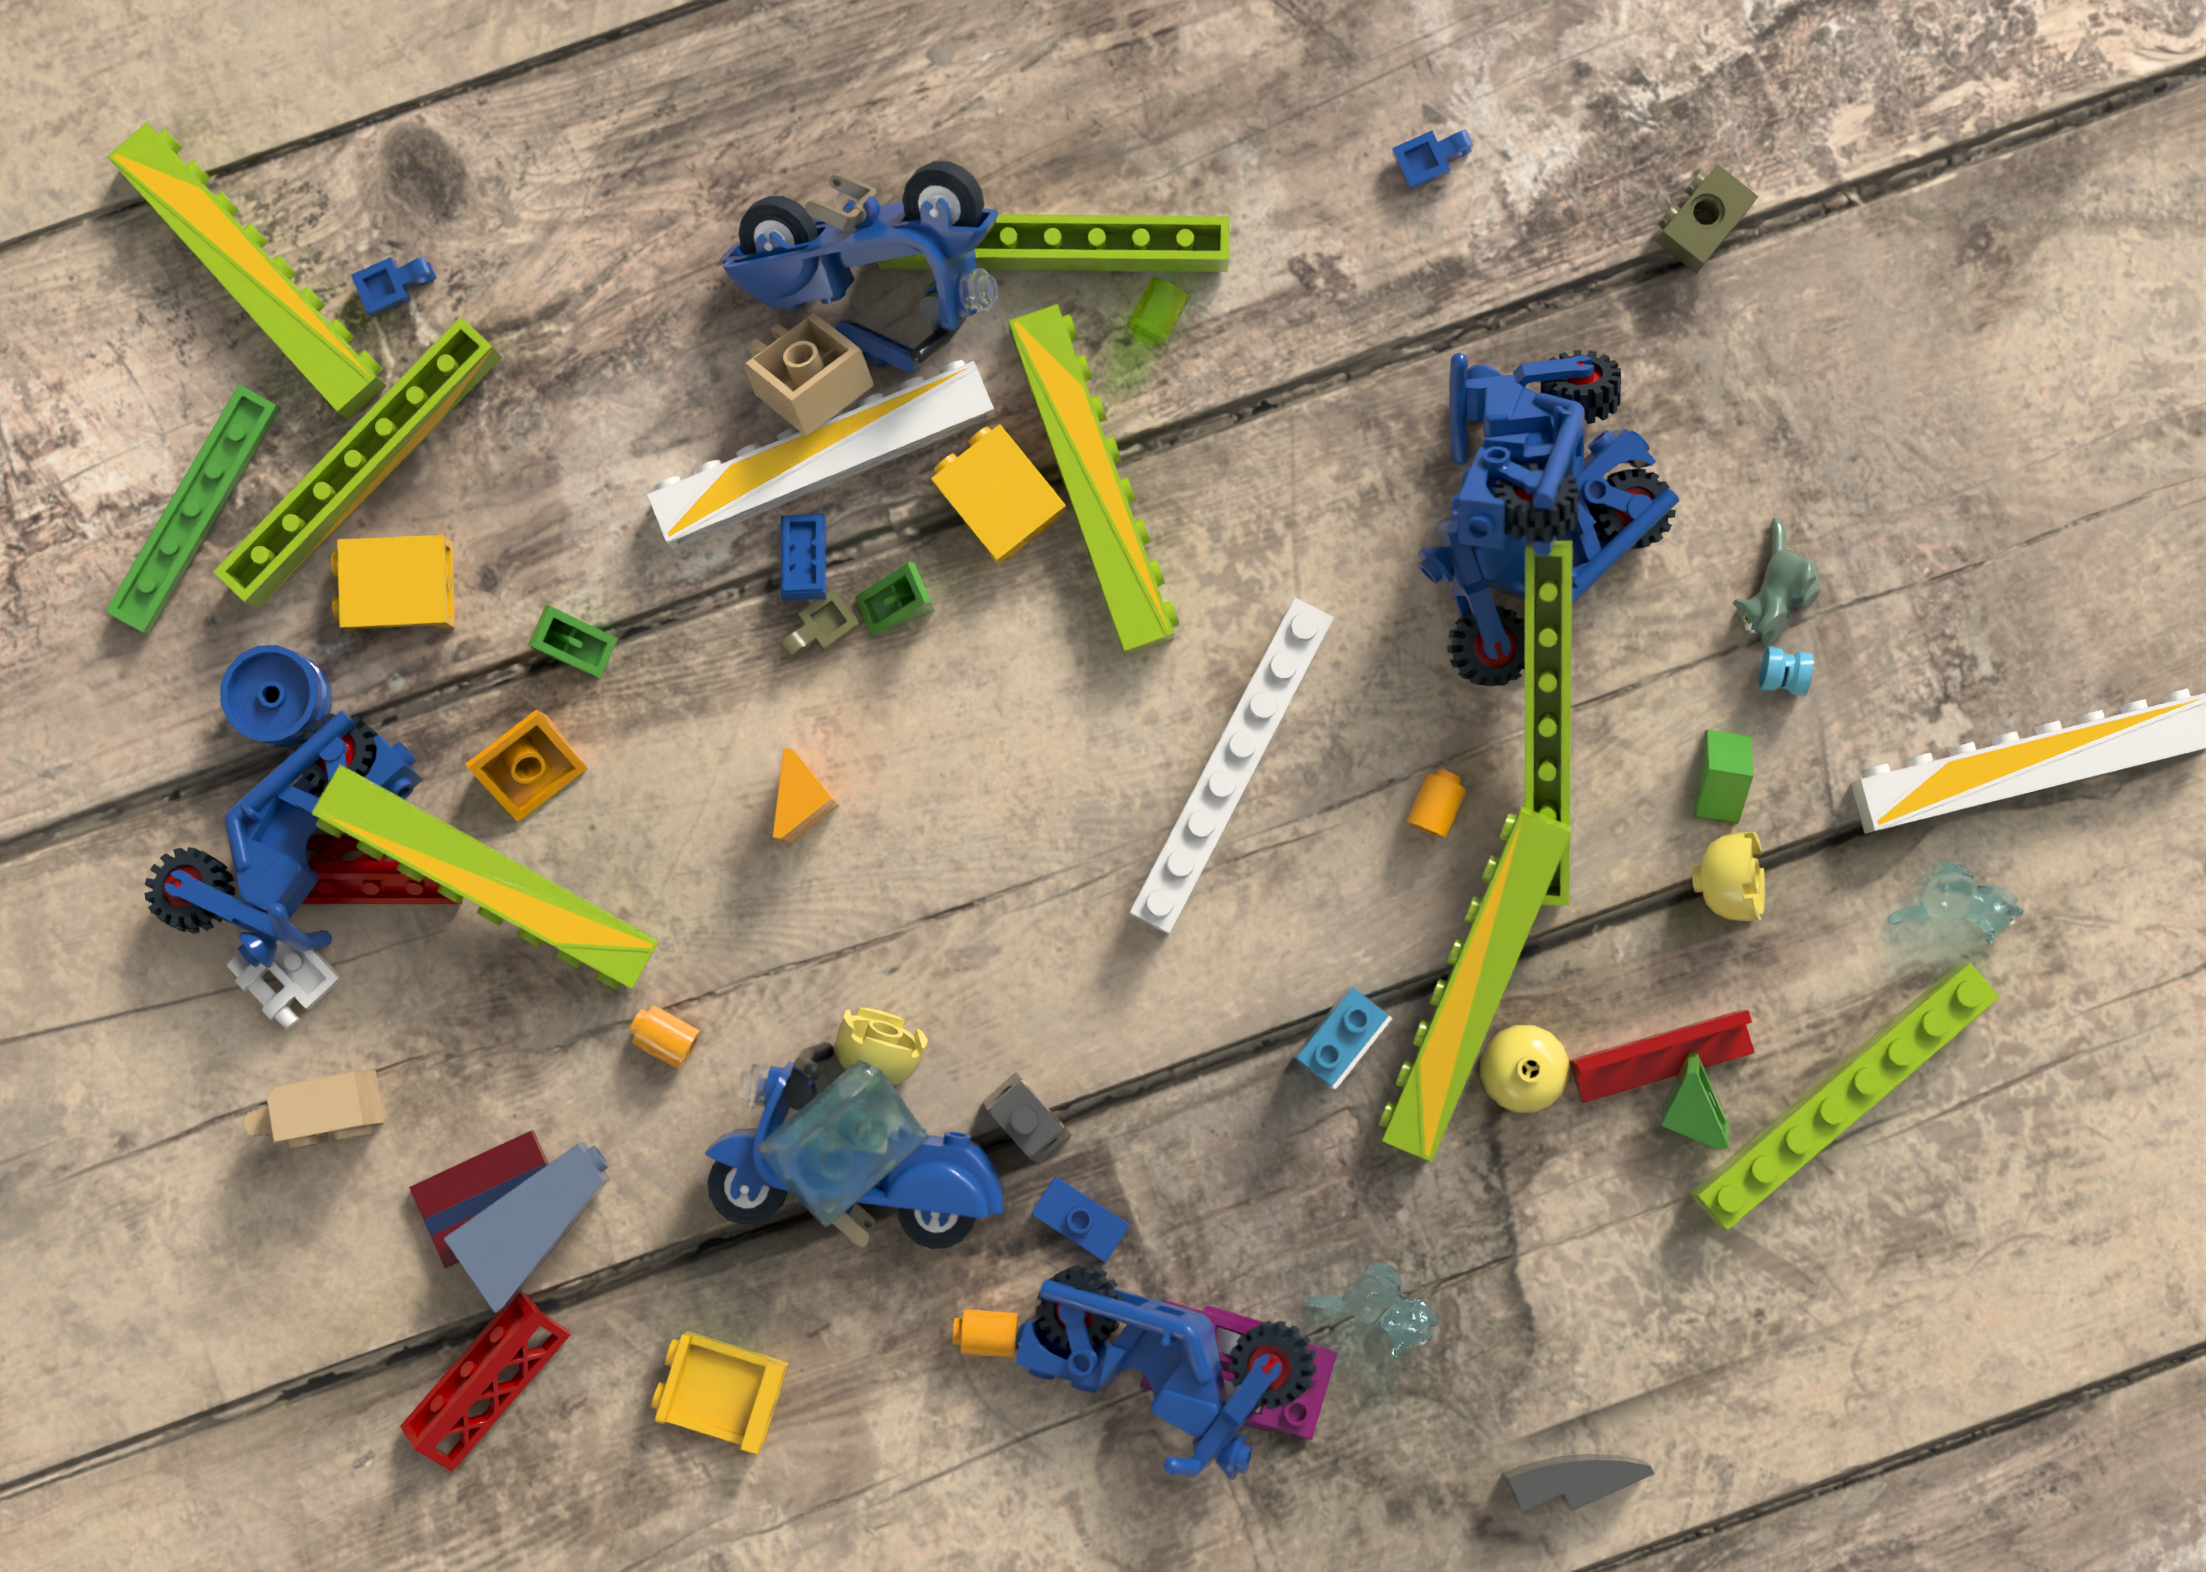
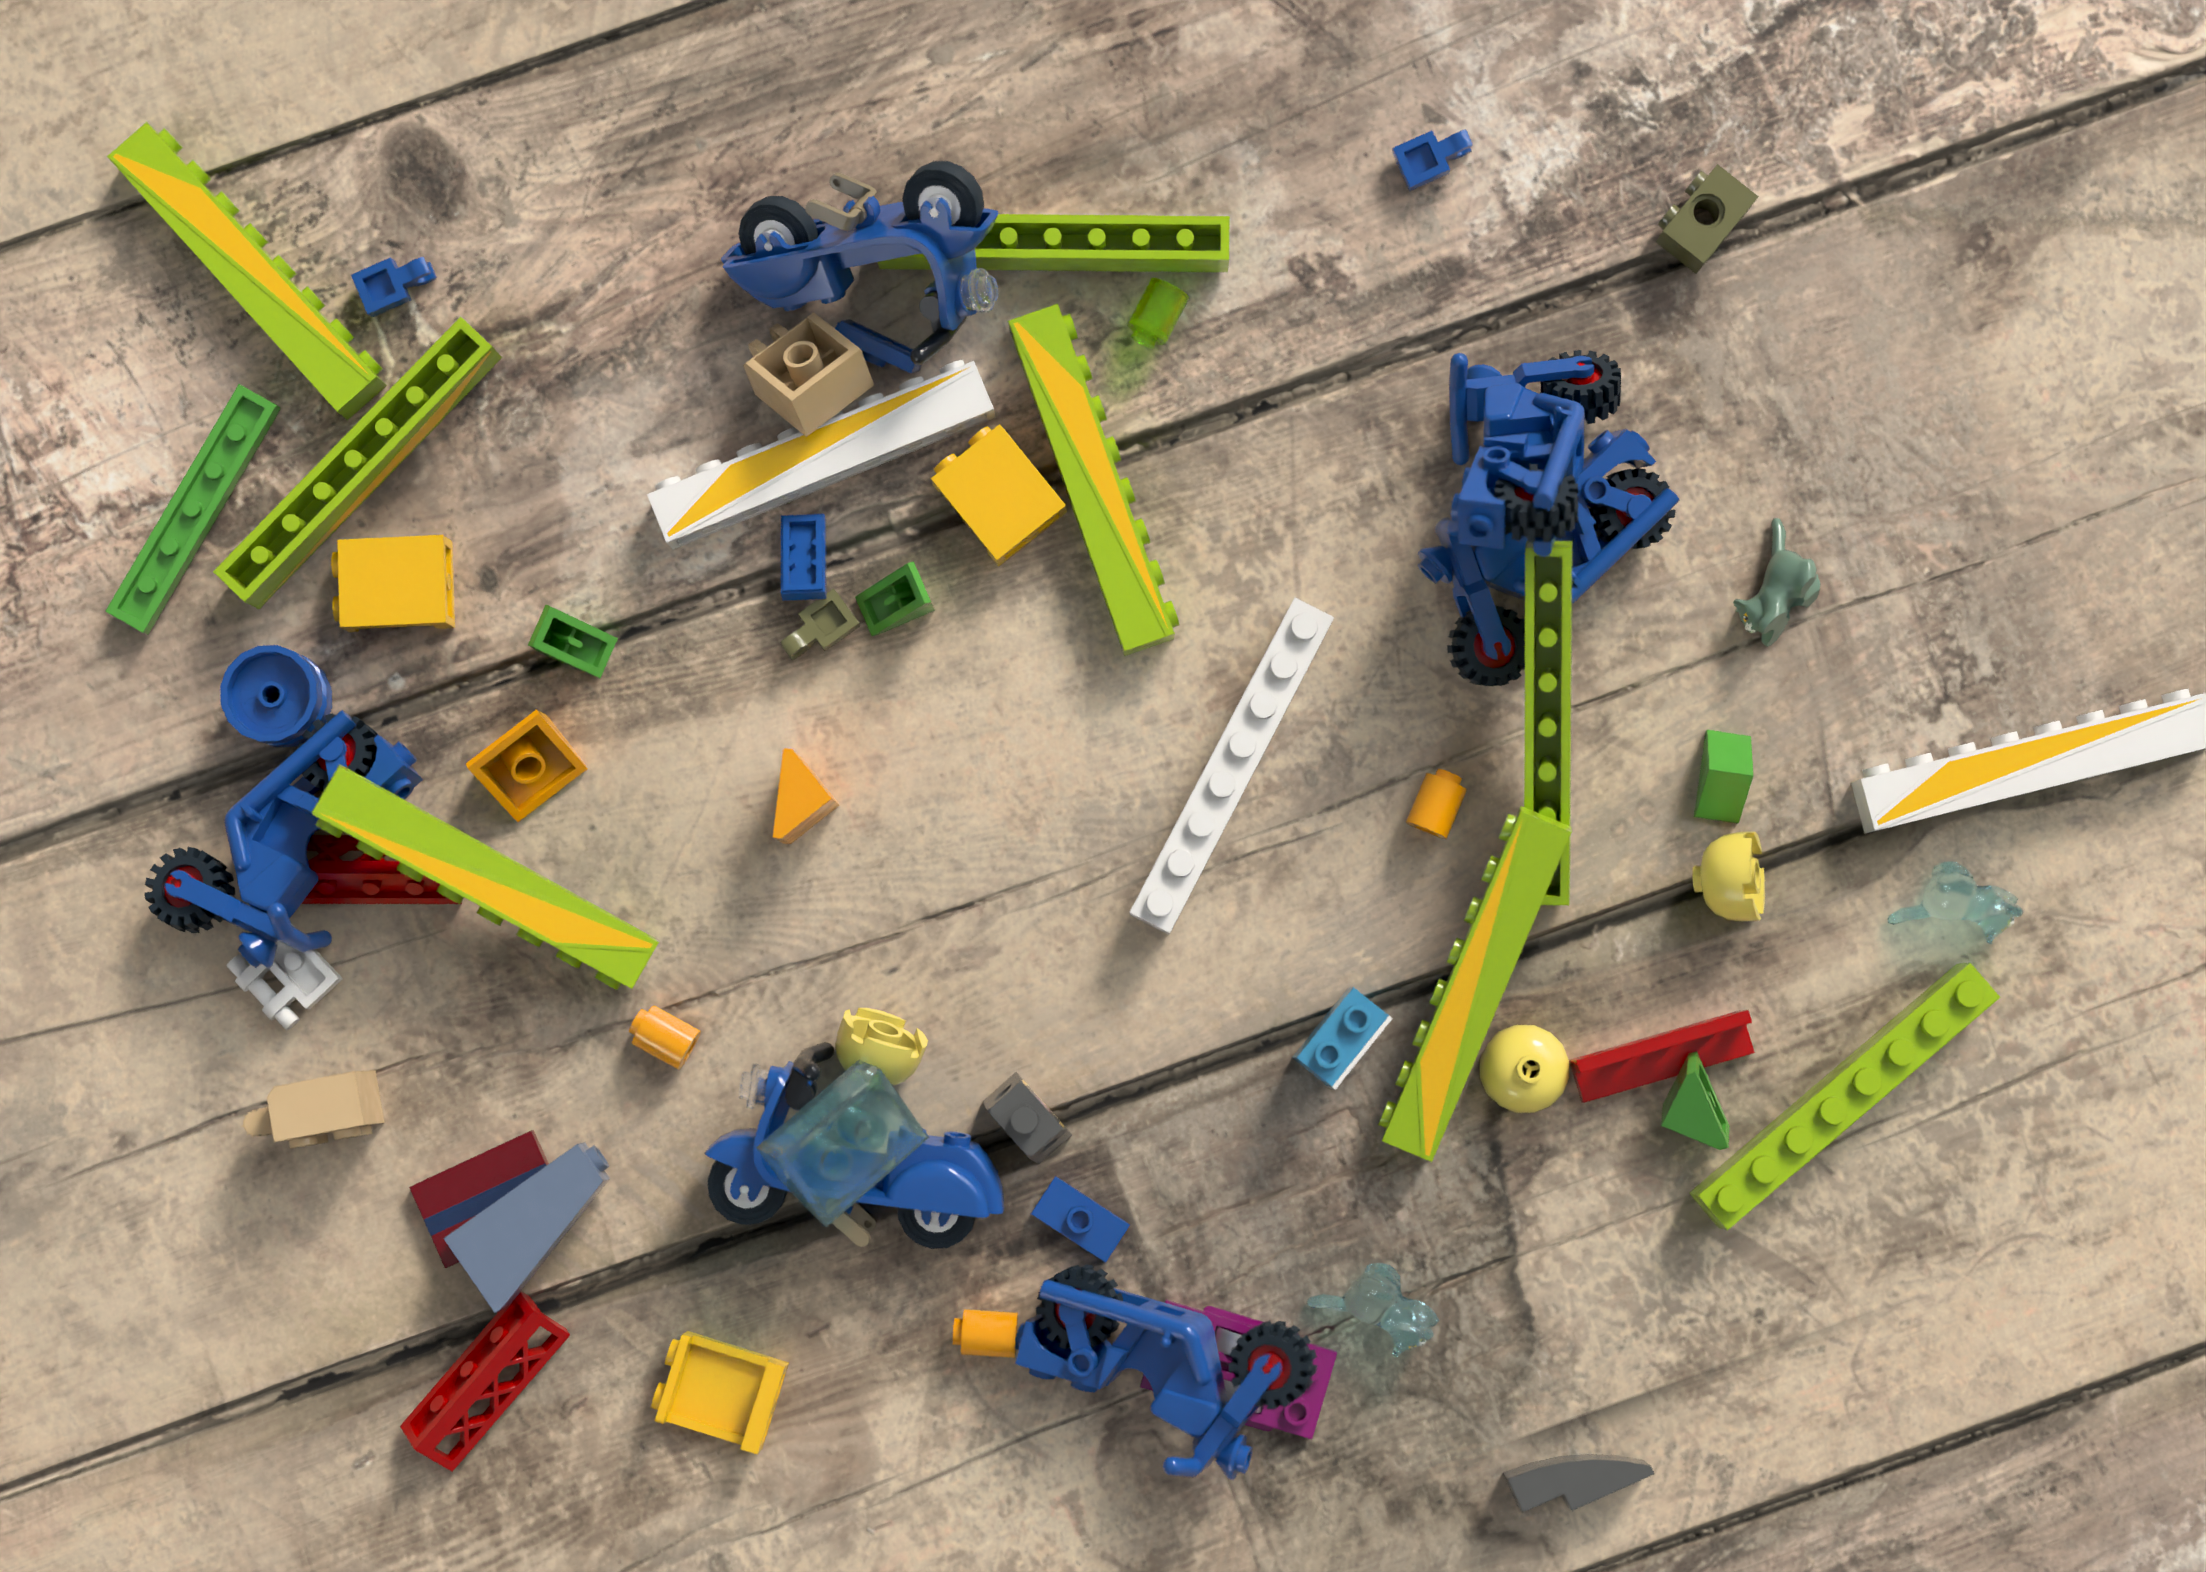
medium azure wheel [1759,646,1814,697] -> none

